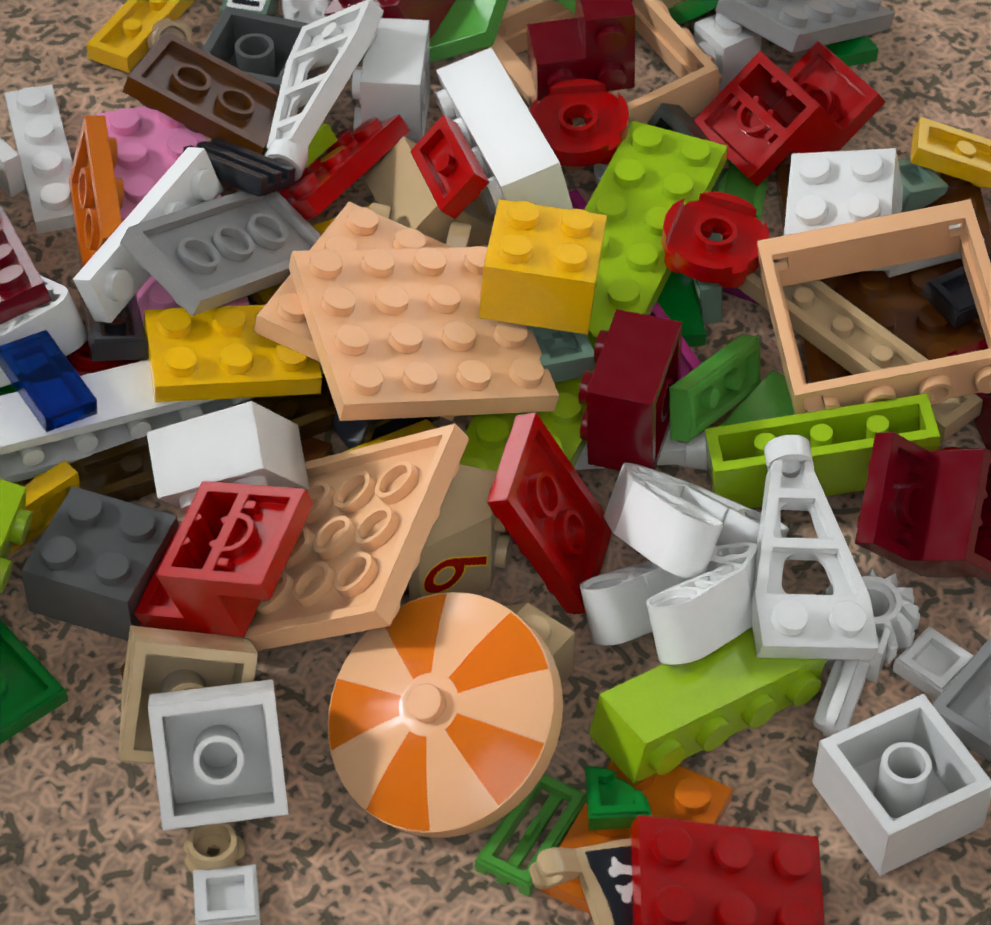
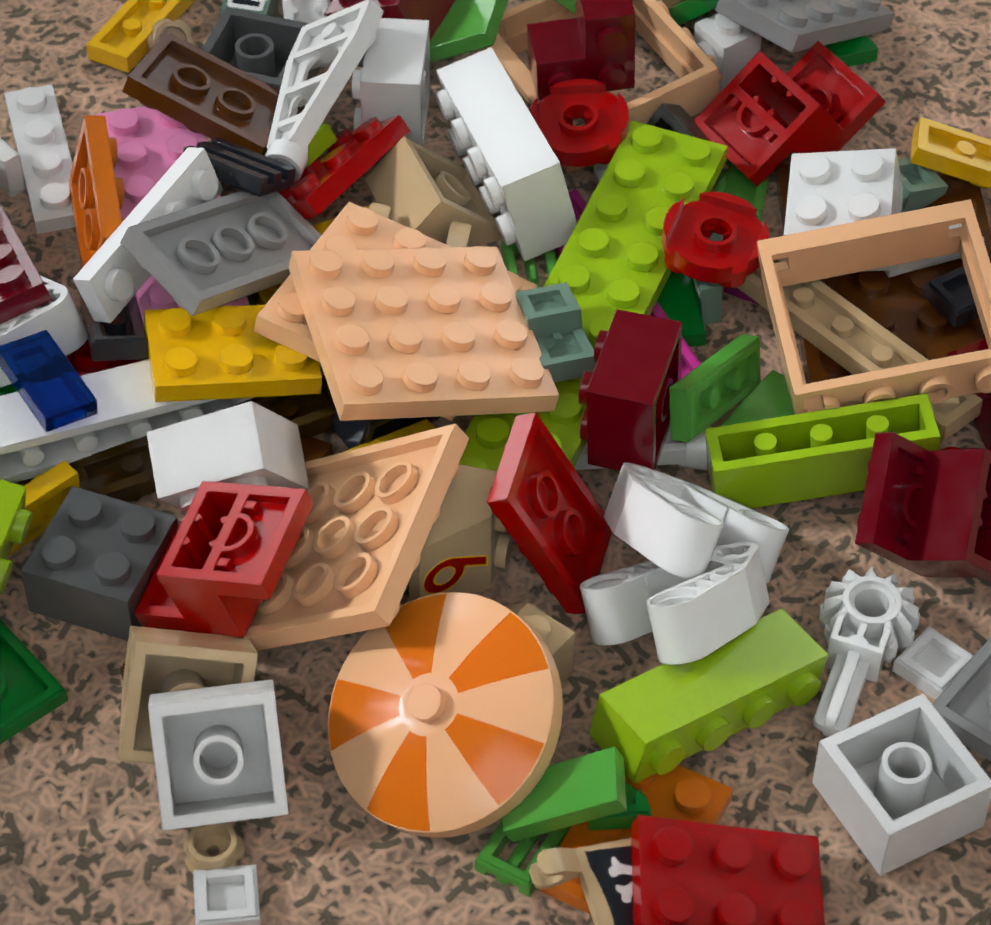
red plate [410,115,489,219] -> none
yellow brick [478,199,607,335] -> none
white plate [752,435,879,660] -> none
none -> bright green tile [503,746,627,842]

